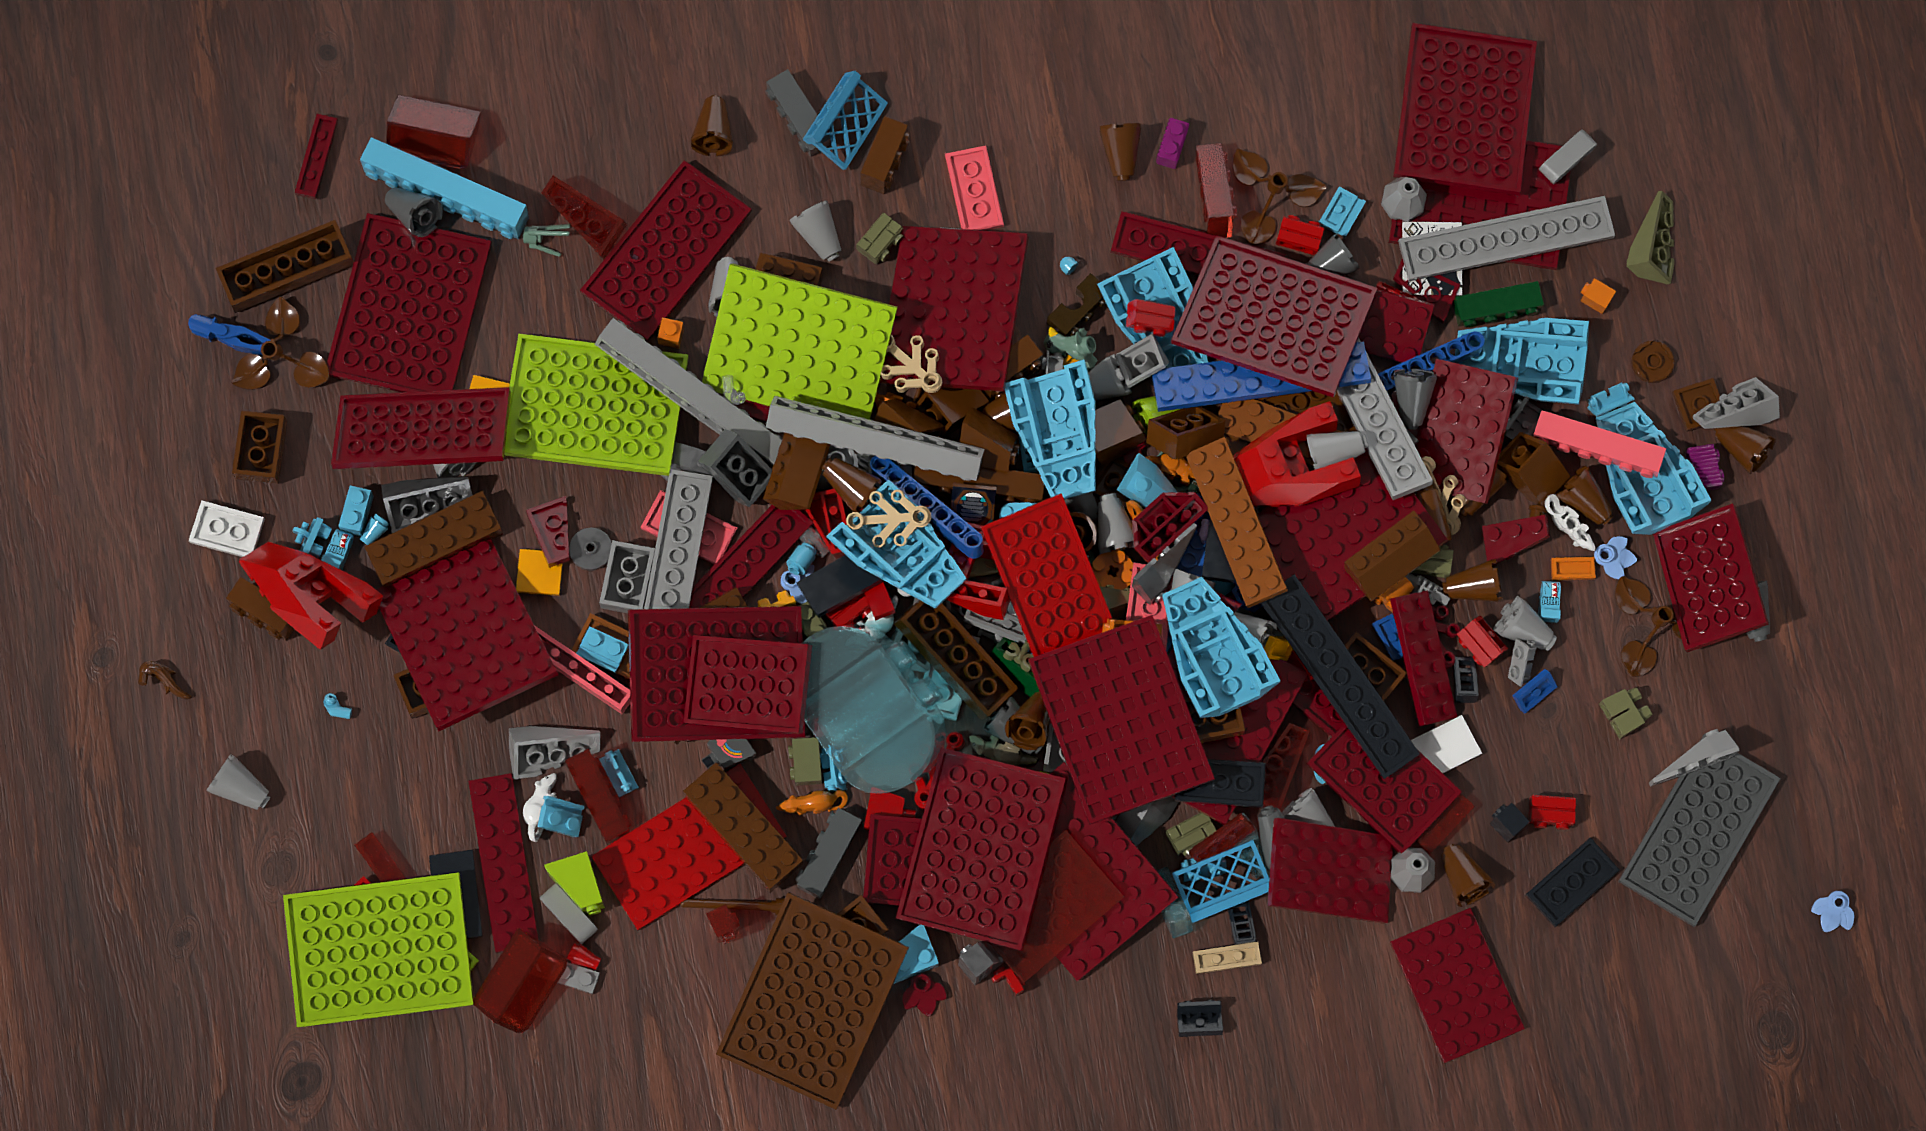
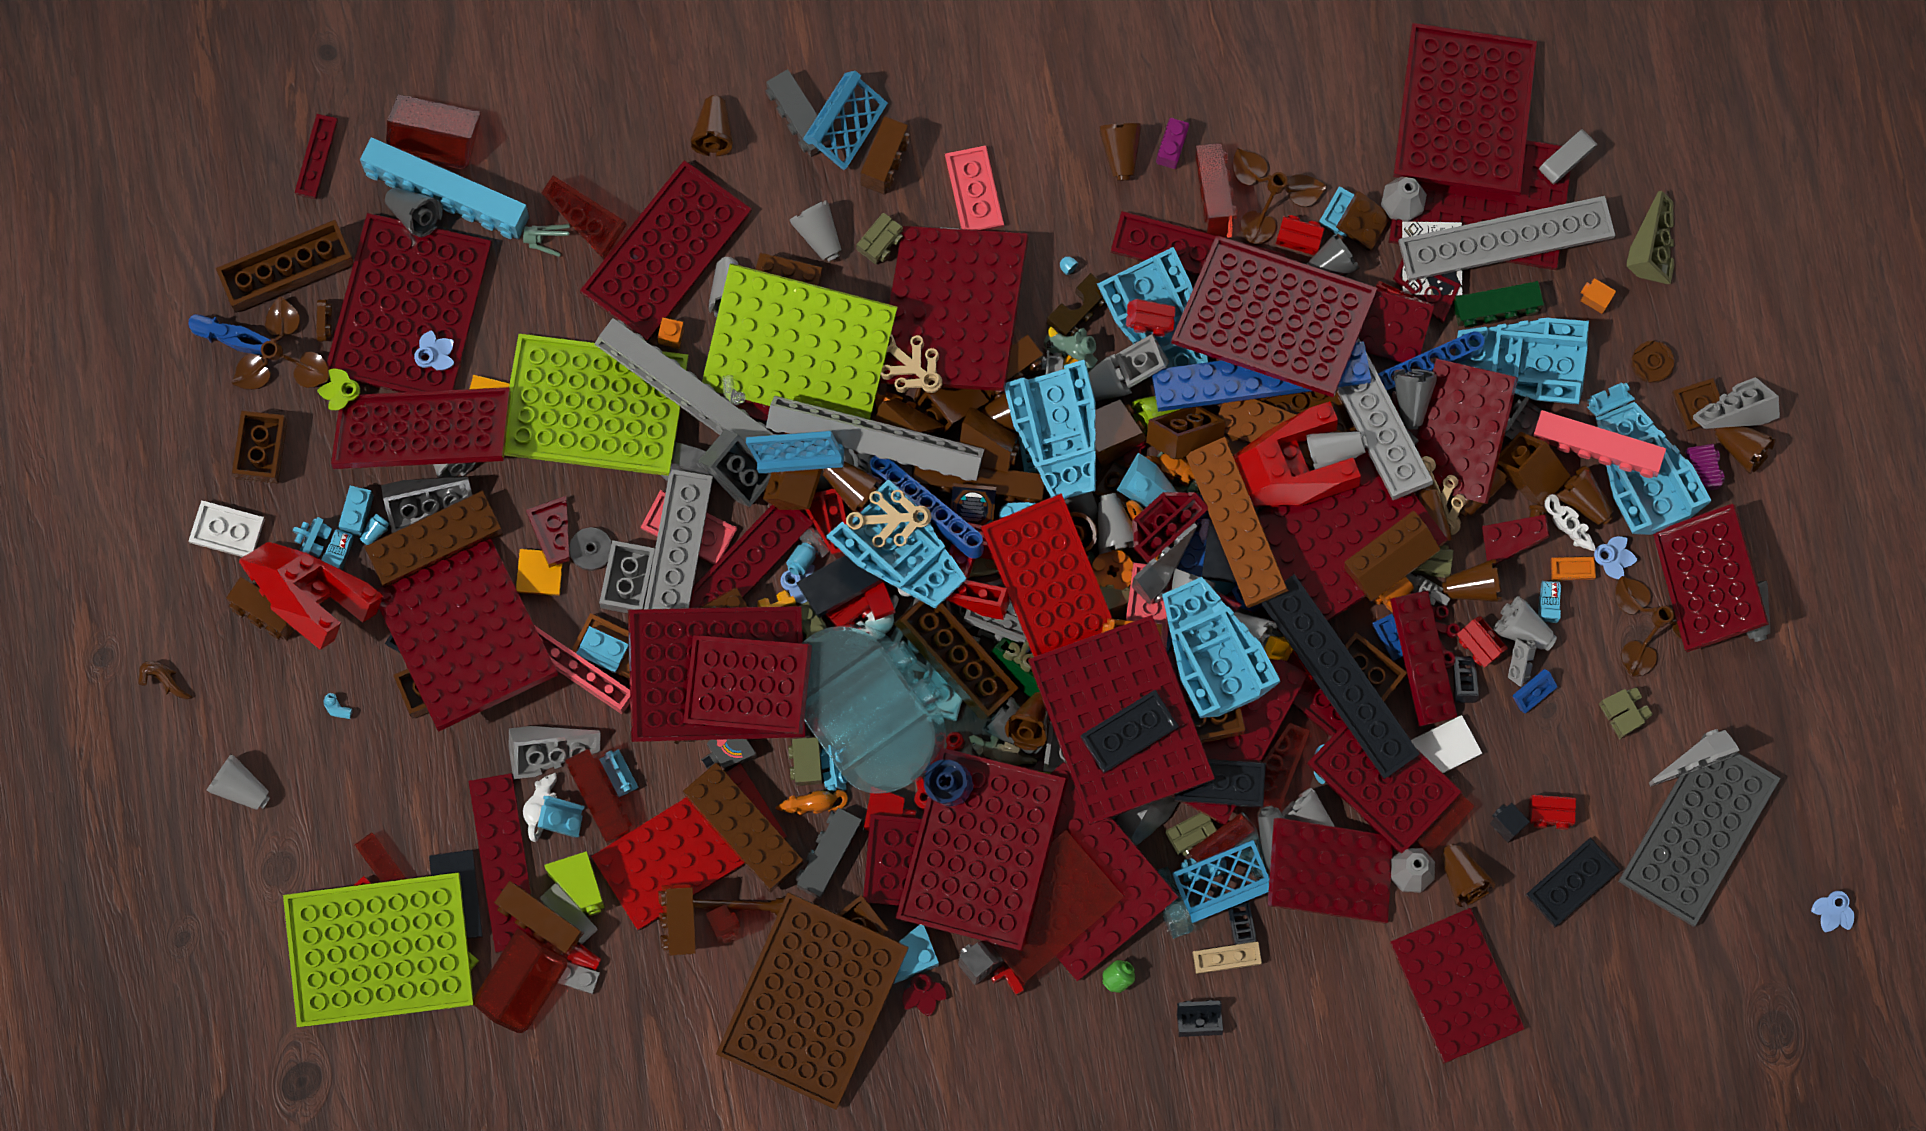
none -> reddish brown plate [316,299,332,342]
none -> lime plate [317,369,360,411]
none -> light blue plate [414,331,454,370]
none -> reddish brown brick [494,881,584,955]
none -> reddish brown brick [658,884,696,956]
none -> dark azure fence [746,431,844,473]
none -> dark blue brick [924,759,974,807]
none -> black tile [1080,690,1179,774]
none -> bright green head [1102,960,1135,993]
none -> reddish brown plate [1336,191,1390,251]

